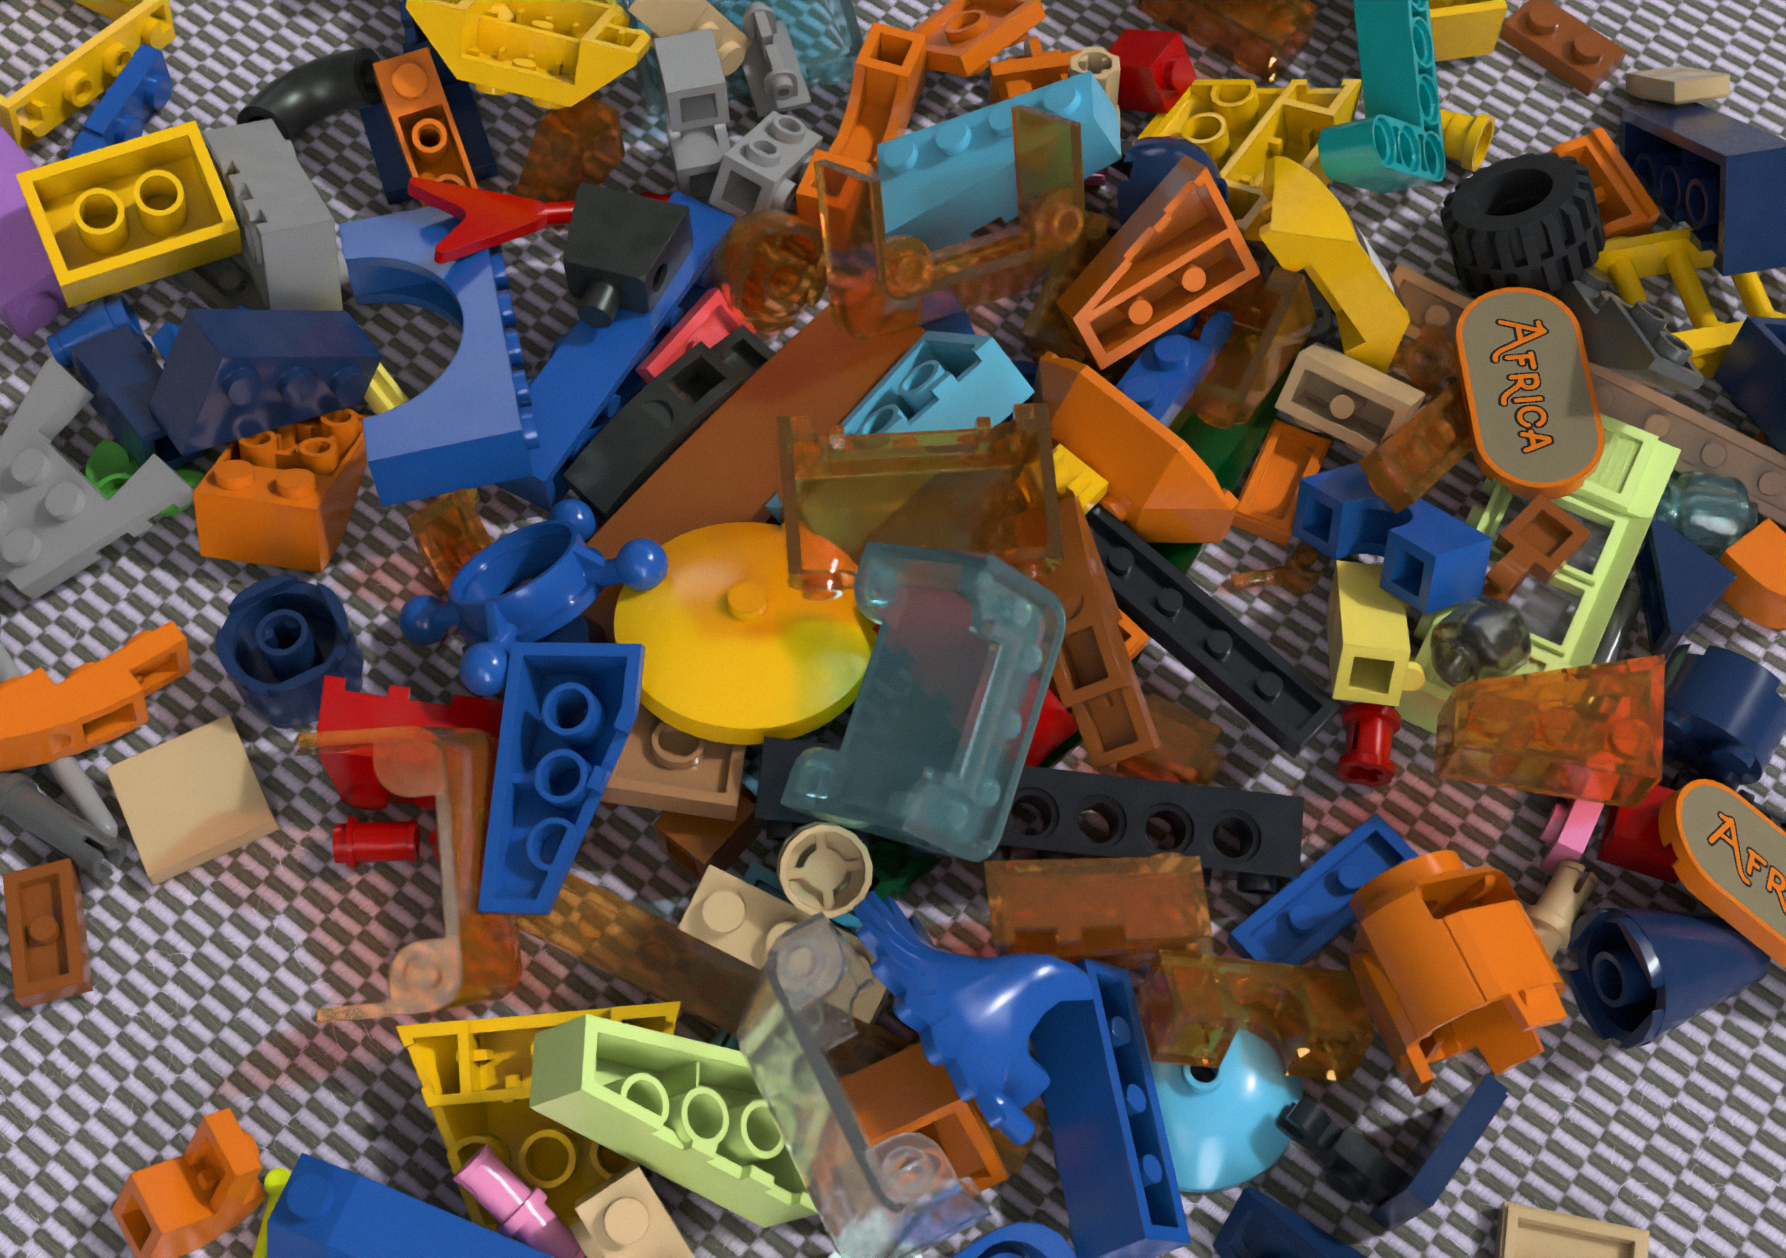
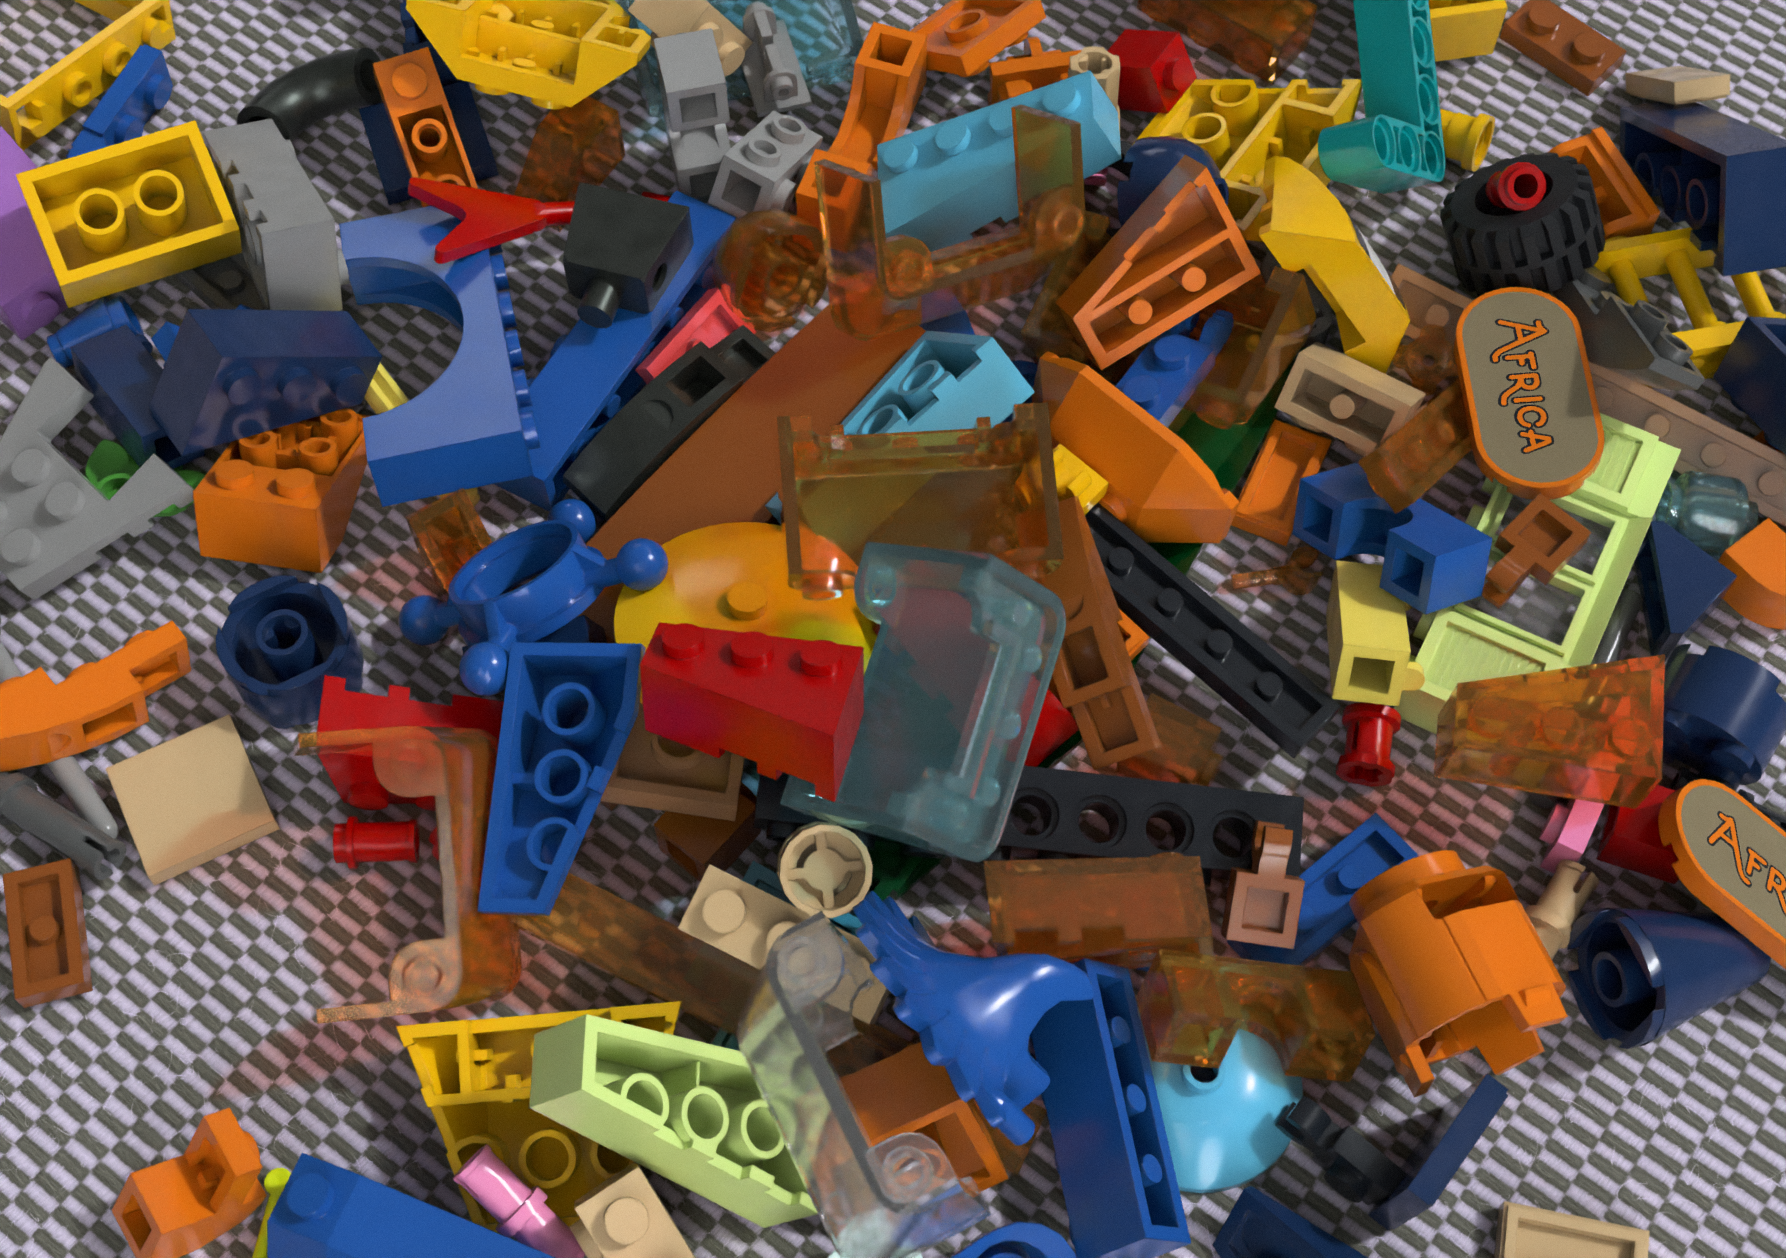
clear smoke head [1430,595,1532,694] -> none
none -> red wedge [640,622,864,803]
none -> dark orange plate [1221,820,1305,949]
none -> red pin [1486,162,1546,211]

